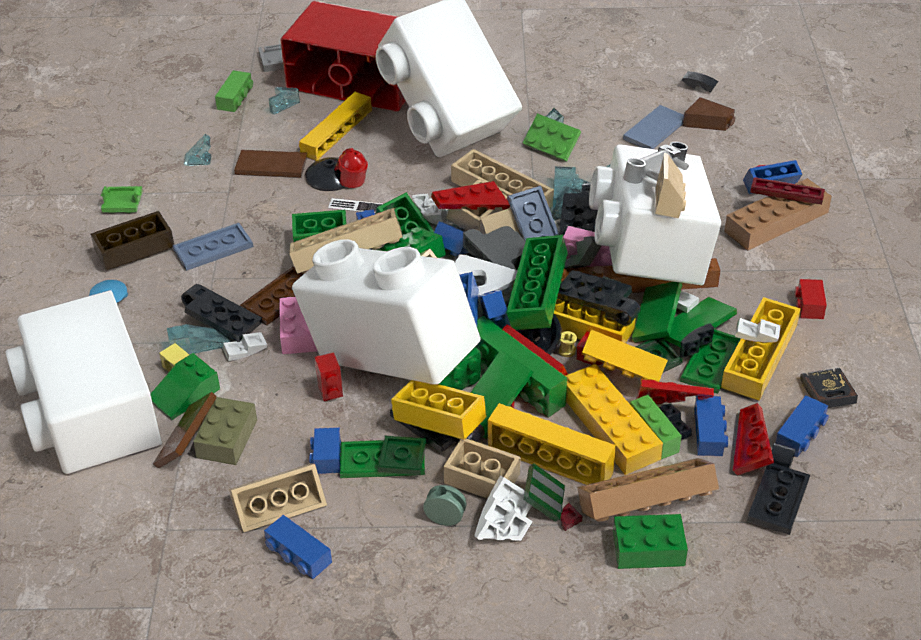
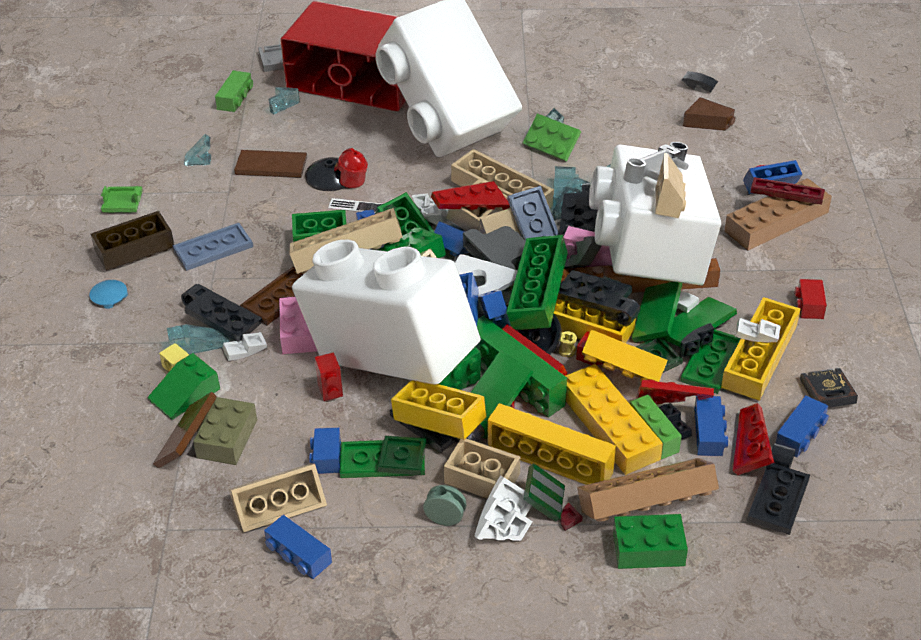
white piece [5,290,162,474] -> none
yellow brick [299,92,372,161] -> none
sand blue tile [623,105,684,149] -> none

